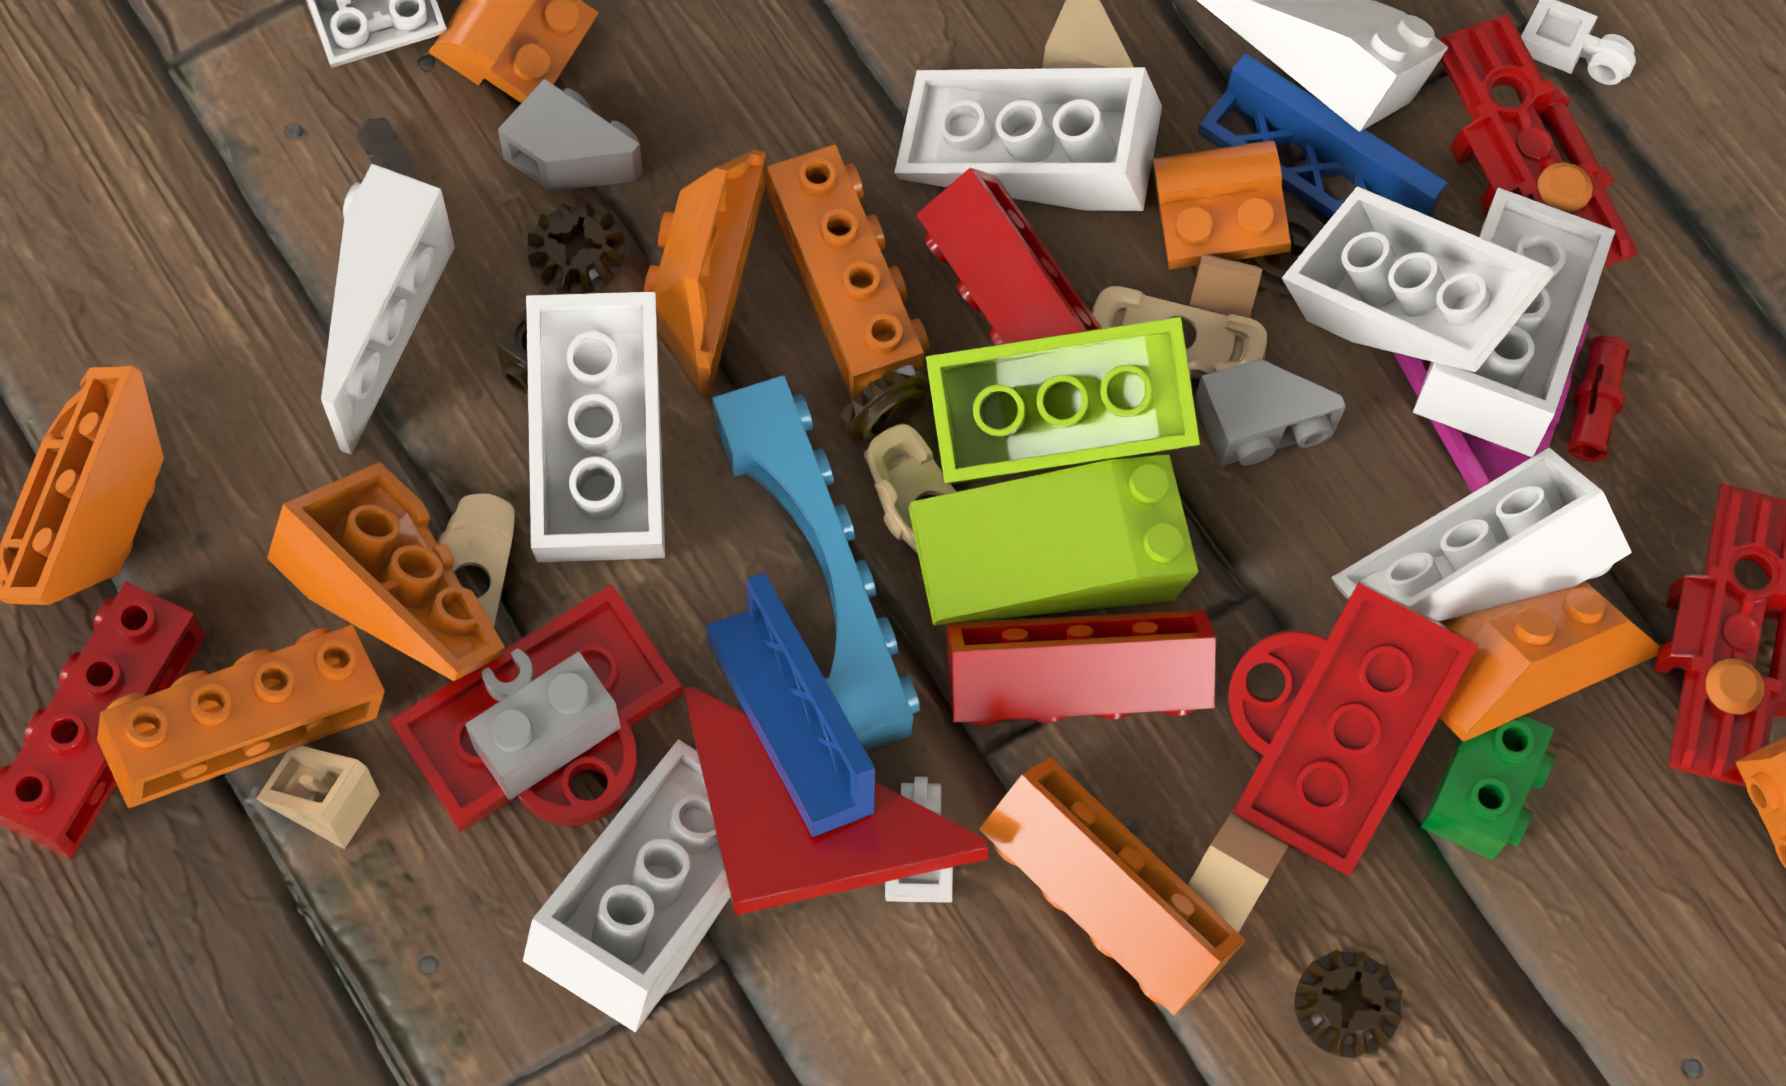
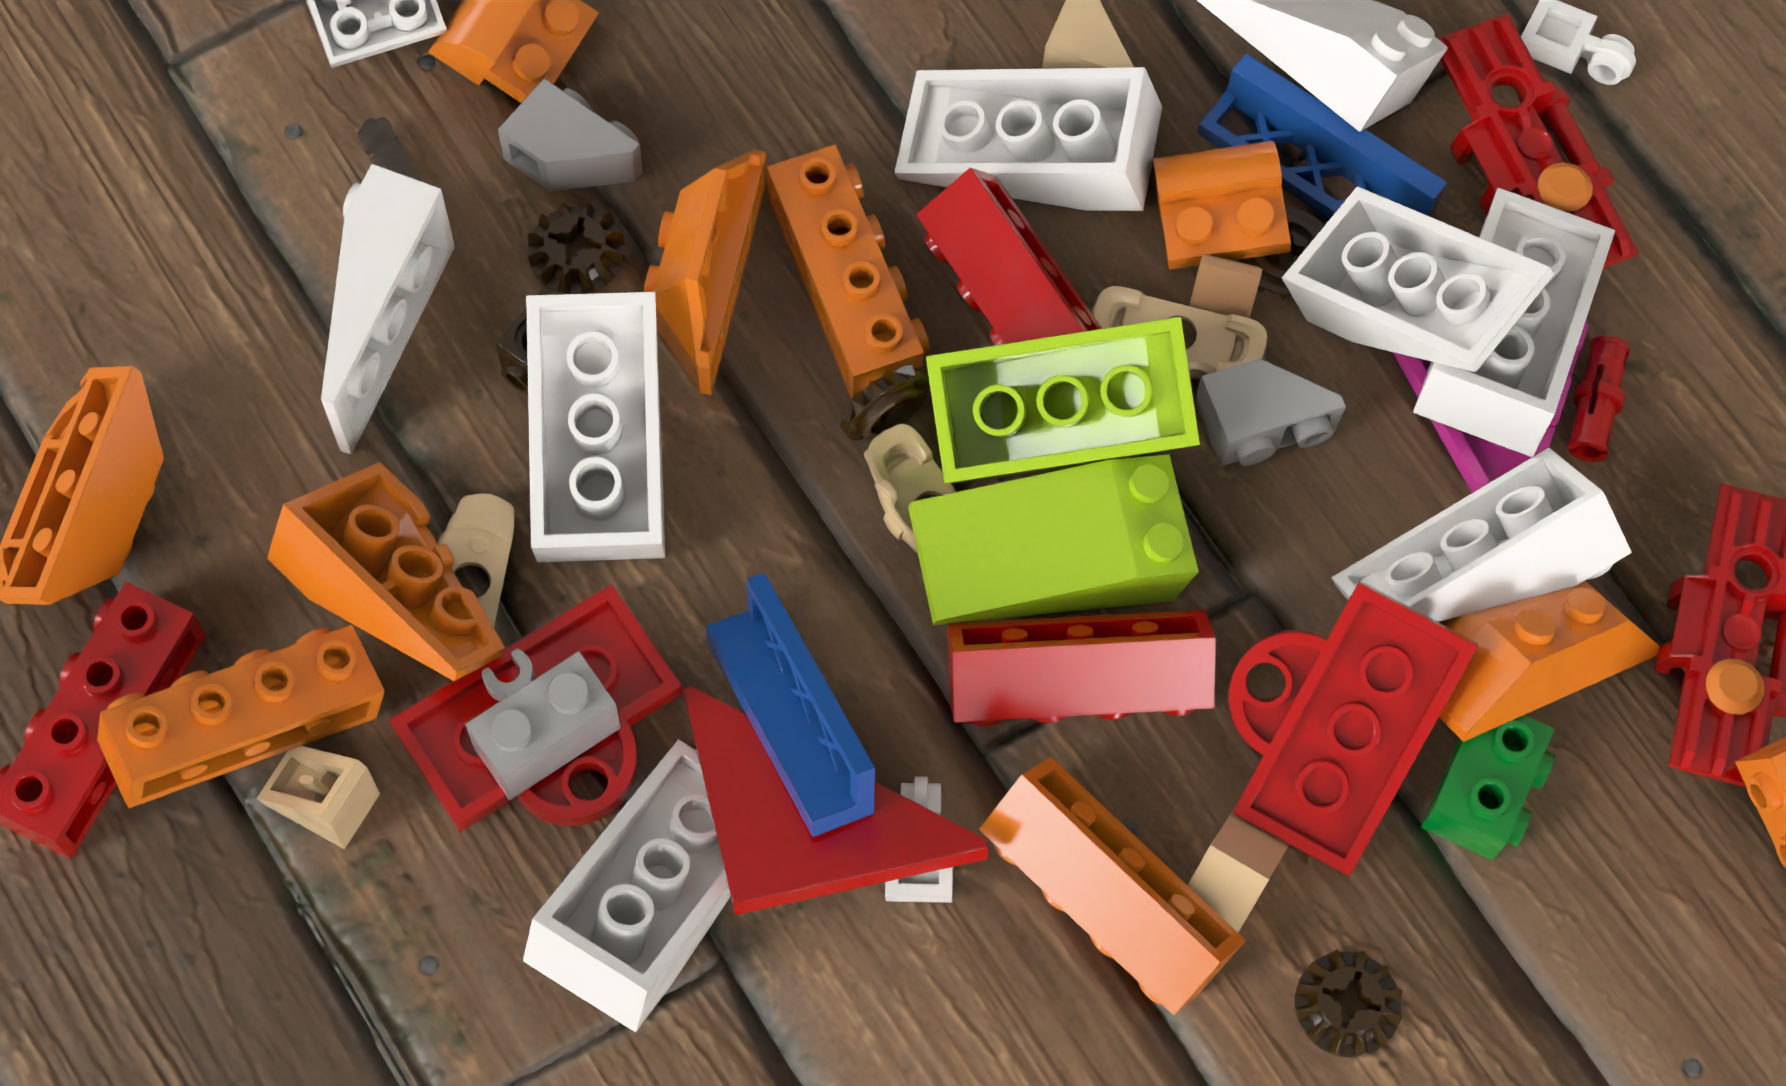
dark azure arch [712,375,920,751] -> none

